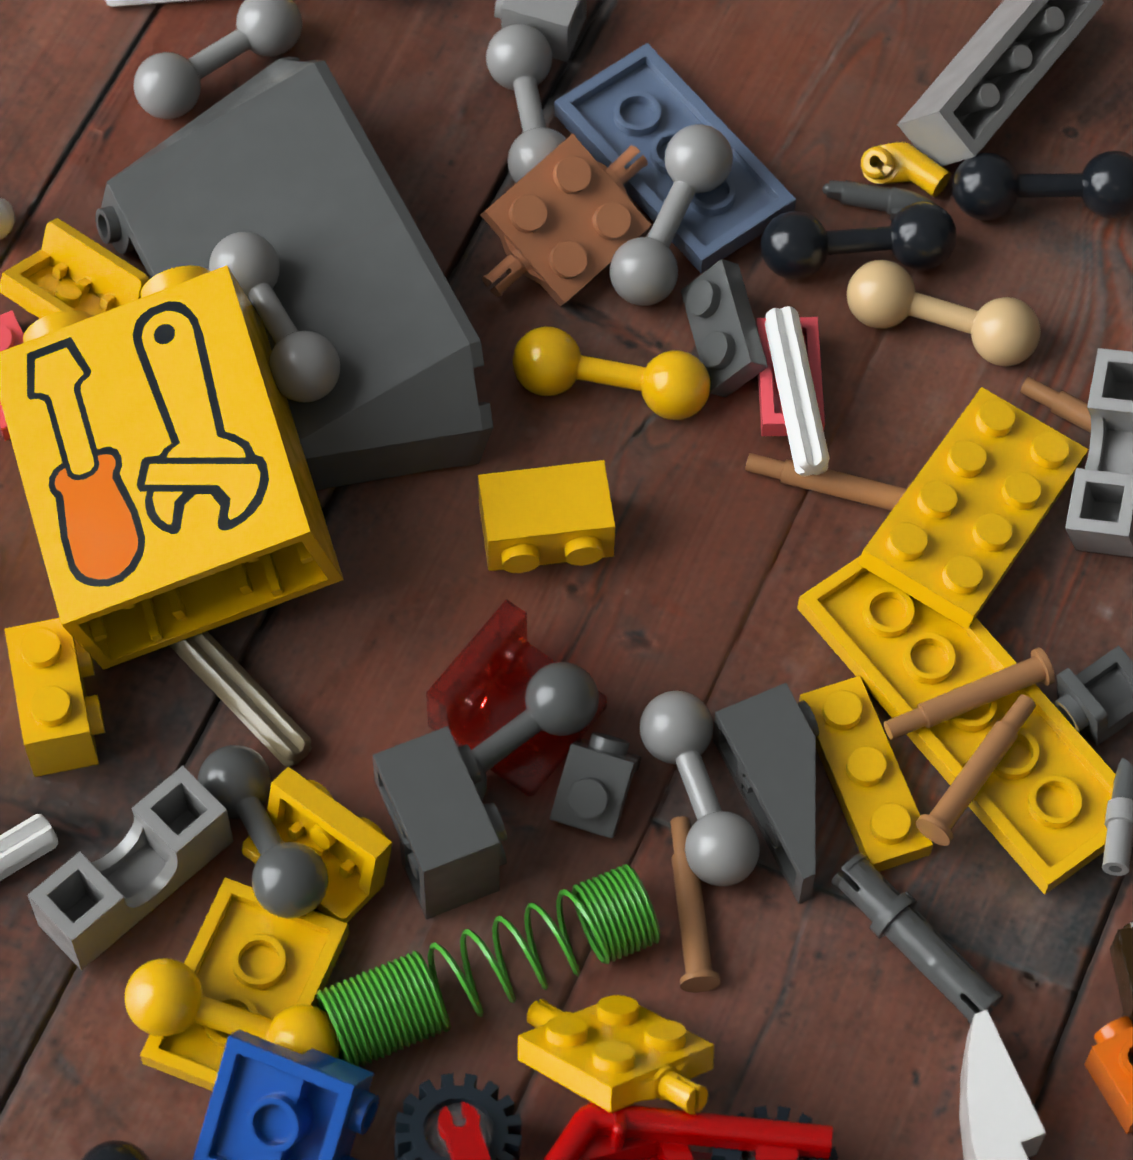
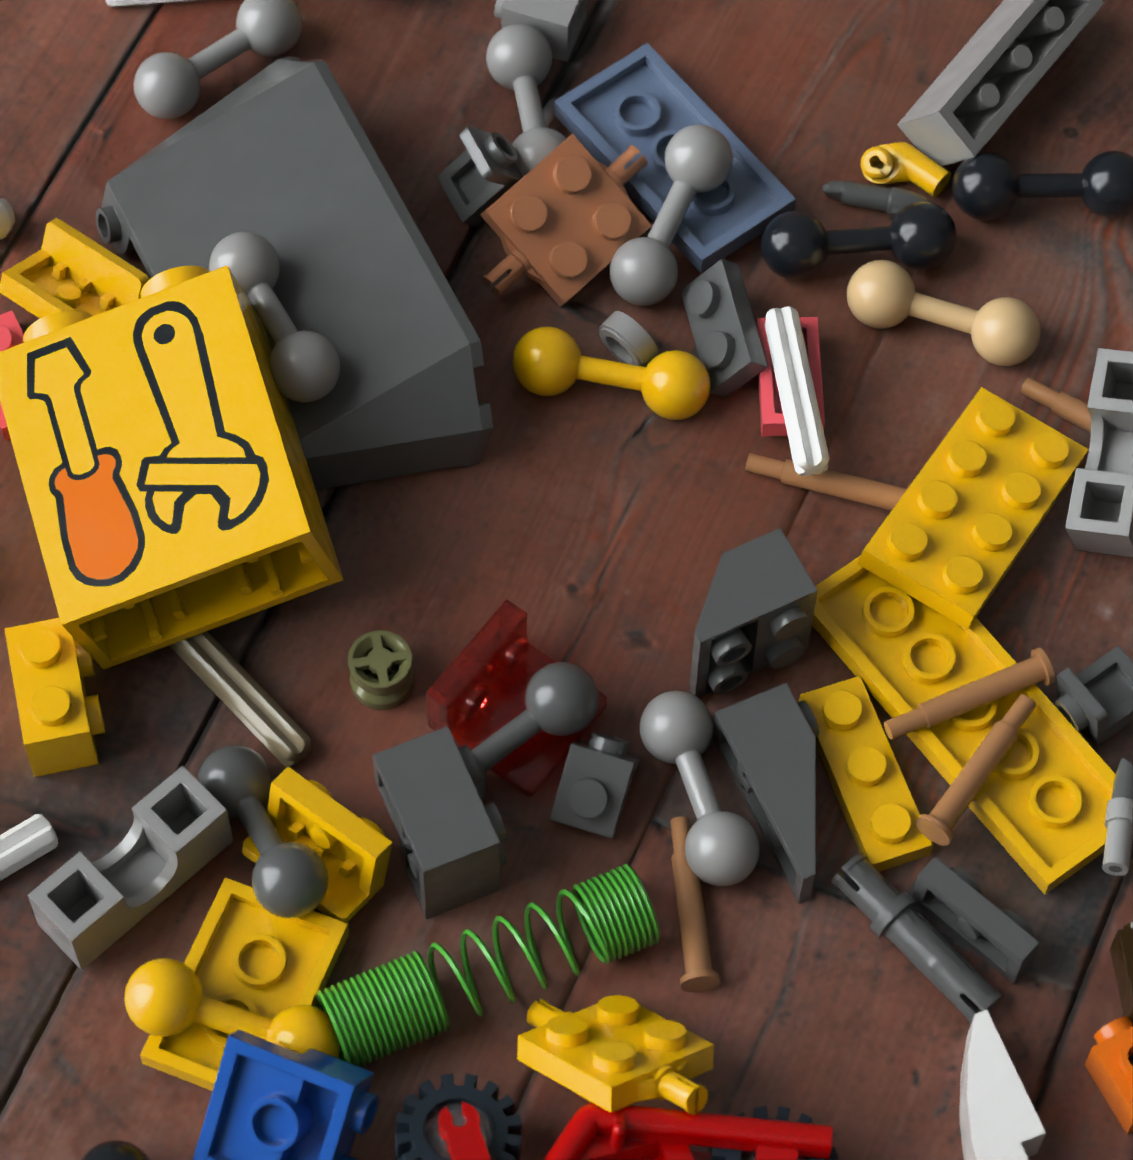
yellow brick [478,460,615,573] -> none
none -> olive wheel [348,630,414,710]
none -> dark grey bracket [437,126,523,227]
none -> light grey tile [599,311,658,367]
none -> dark grey slope [689,528,818,698]
none -> dark grey plate [912,857,1040,985]

